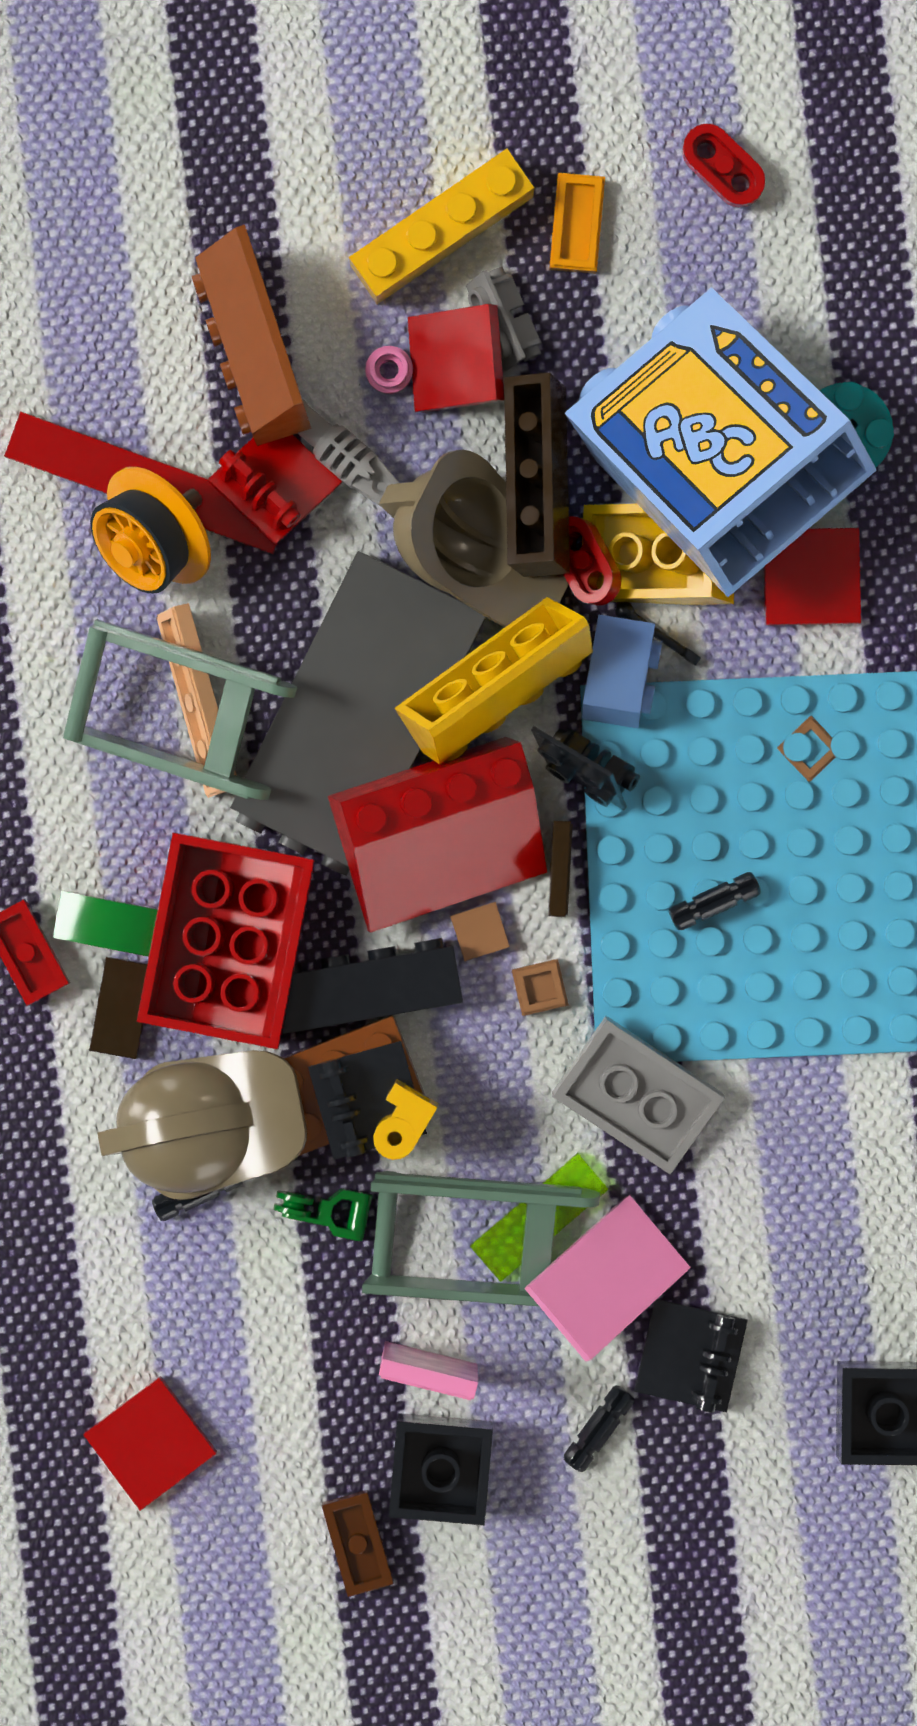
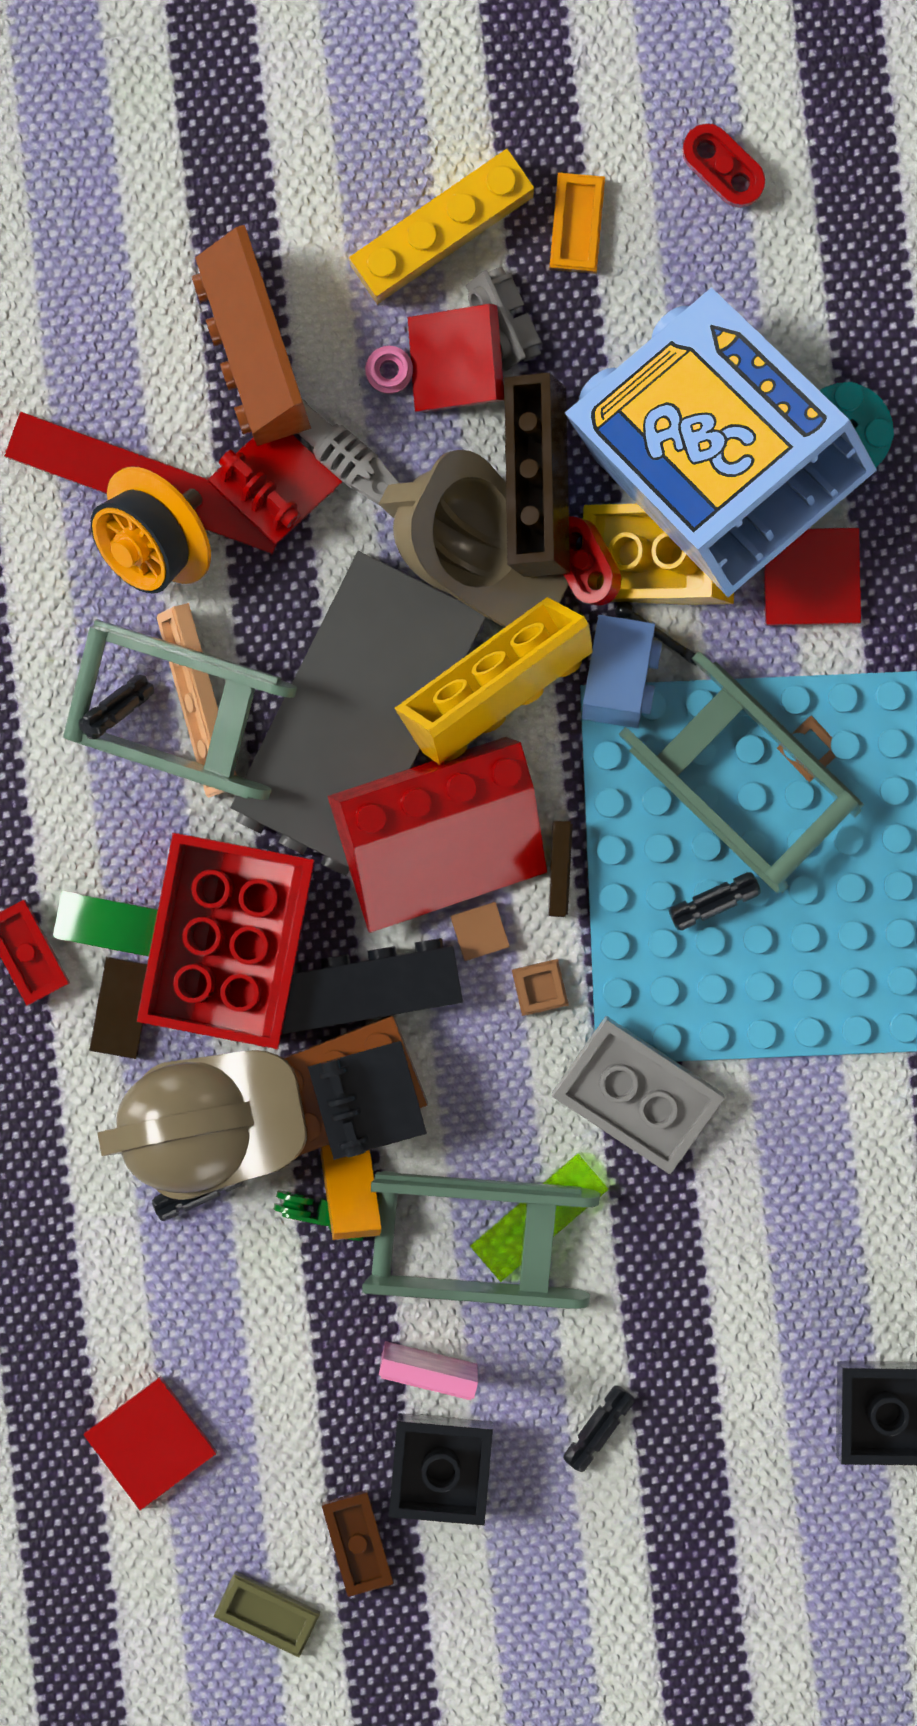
yellow leg [373,1079,439,1160] -> none
bright pink tile [524,1195,691,1361] -> none
black hinge [531,726,640,810] -> none
black hinge [634,1299,748,1413] -> none
none -> black axle [79,675,154,740]
none -> olive tile [214,1571,320,1657]
none -> light orange tile [320,1145,382,1240]
none -> sand green piece [619,651,864,894]

